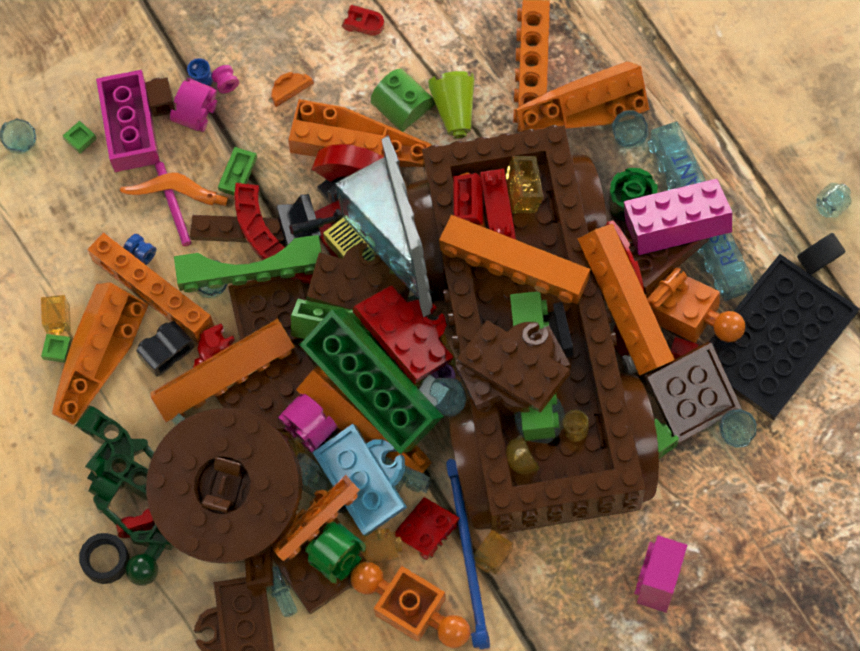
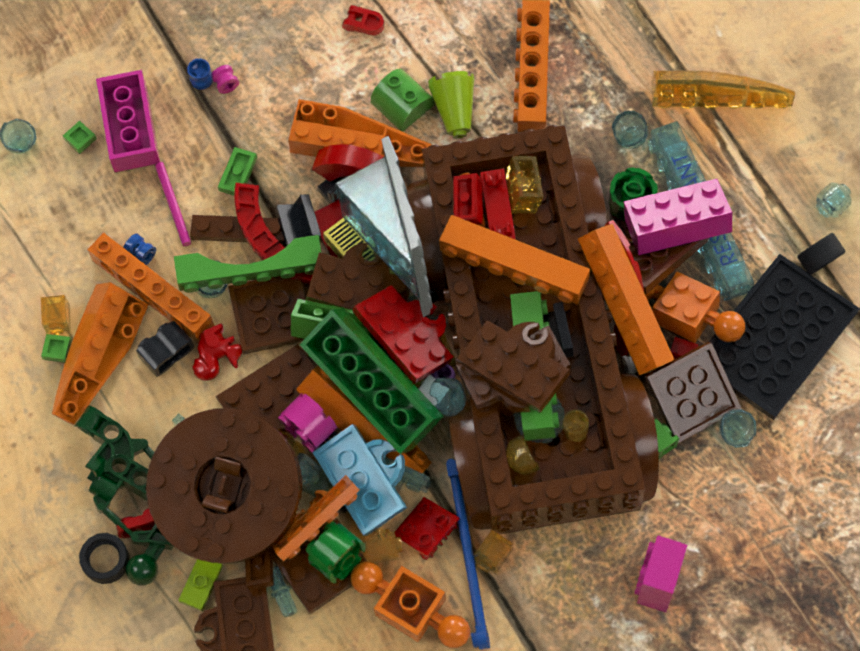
orange piece [120,172,228,206] -> none
reddish brown brick [145,77,176,117] -> none
orange brick [150,319,294,422] -> none
dark pink brick [170,78,217,132] -> none
orange tile [271,72,314,107] -> none
black piece [289,209,344,235] -> none
orange wedge [515,61,650,132] -> none
orange axle [647,268,687,309] -> none
none -> lime plate [178,559,223,612]
none -> clear yellow wedge [651,71,795,109]

